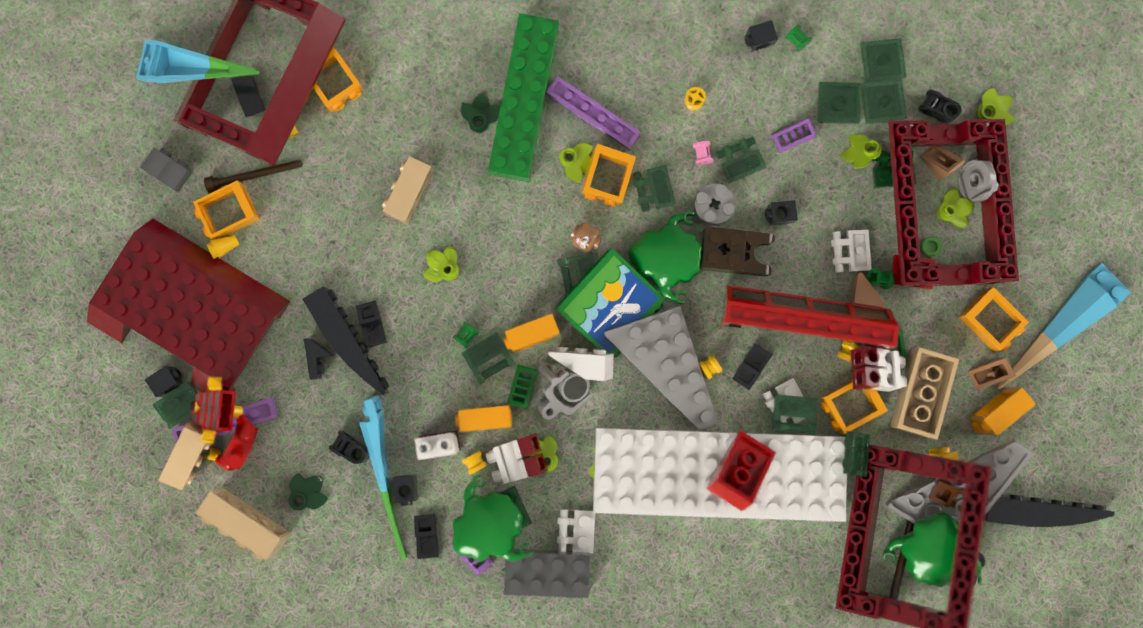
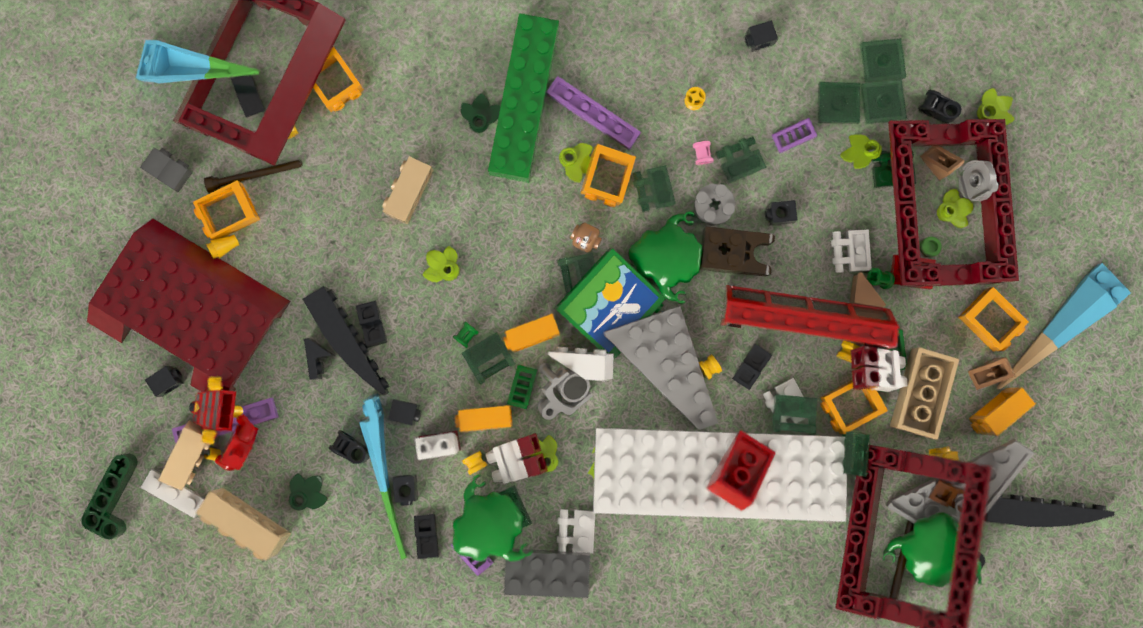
clear green plate [152,381,198,429] -> none
green bush [785,24,812,52] -> none
none -> dark green beam [81,453,138,540]
none -> white plate [141,469,205,518]
none -> black brick [388,399,422,426]

